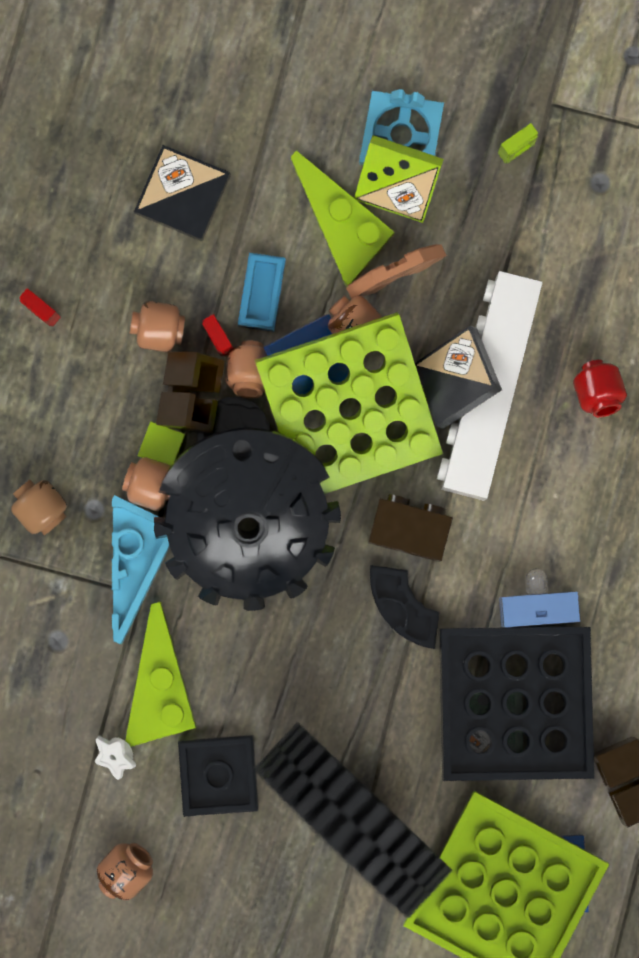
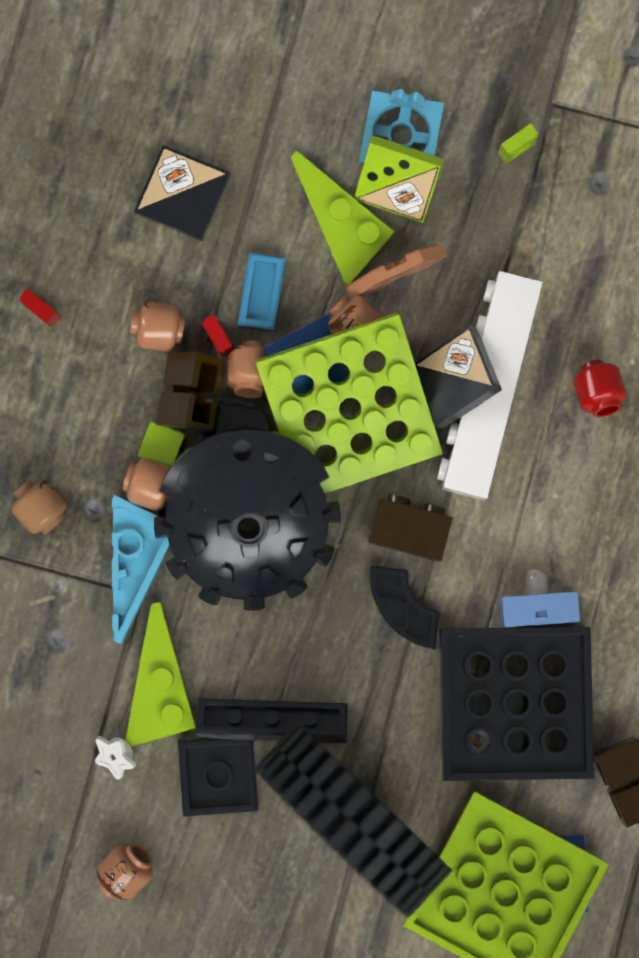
none -> black tile [196,698,348,743]

